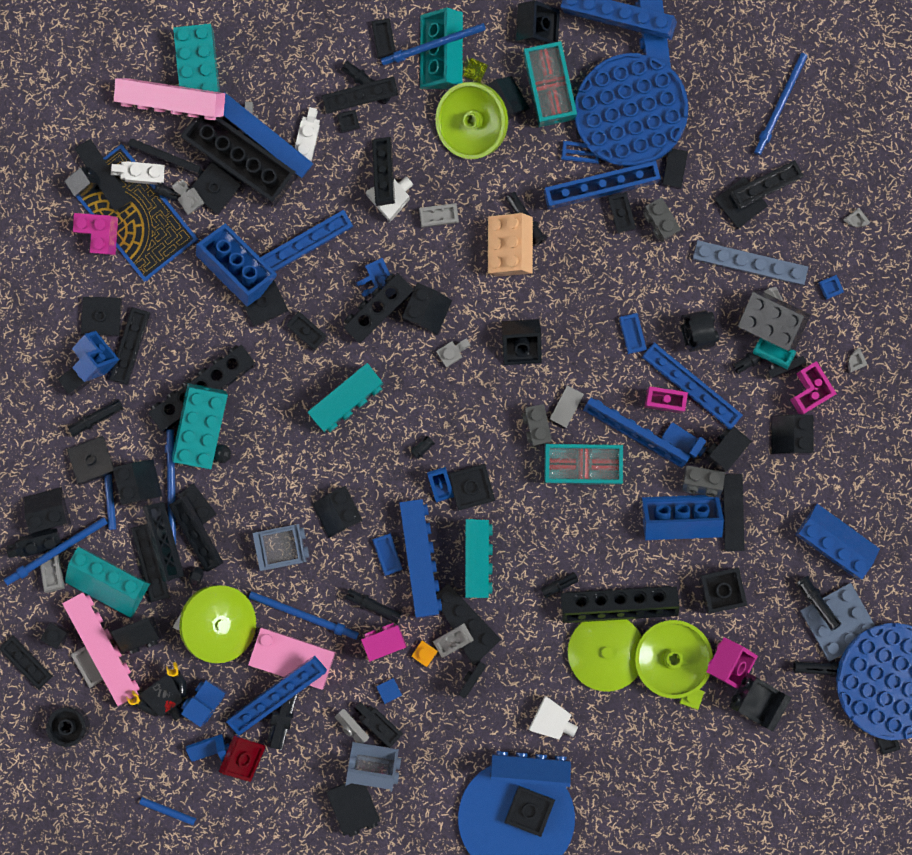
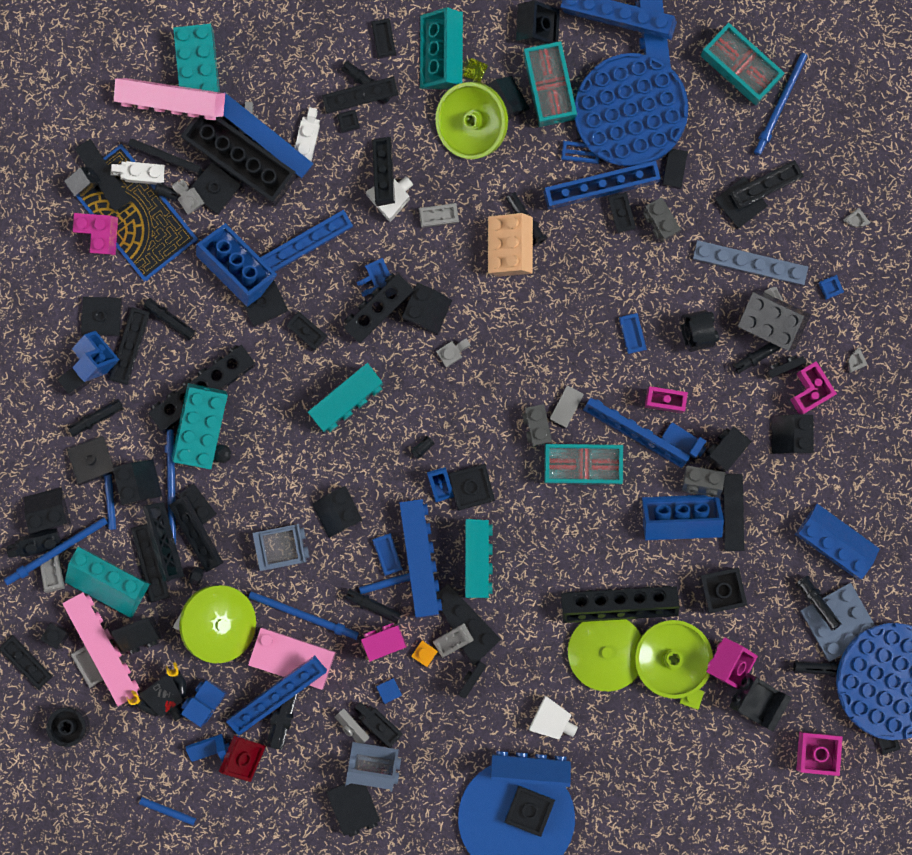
blue bar [381,23,486,65] -> none
black slope [501,319,542,365] -> none
black axle [540,572,579,599] -> none
blue tile [642,343,743,429] -> none
teal tile [753,338,796,370] -> none
none -> black pin [143,298,196,341]
none -> blue bar [359,573,411,594]
none -> brick [700,22,785,106]
none -> dark pink brick [796,731,843,776]

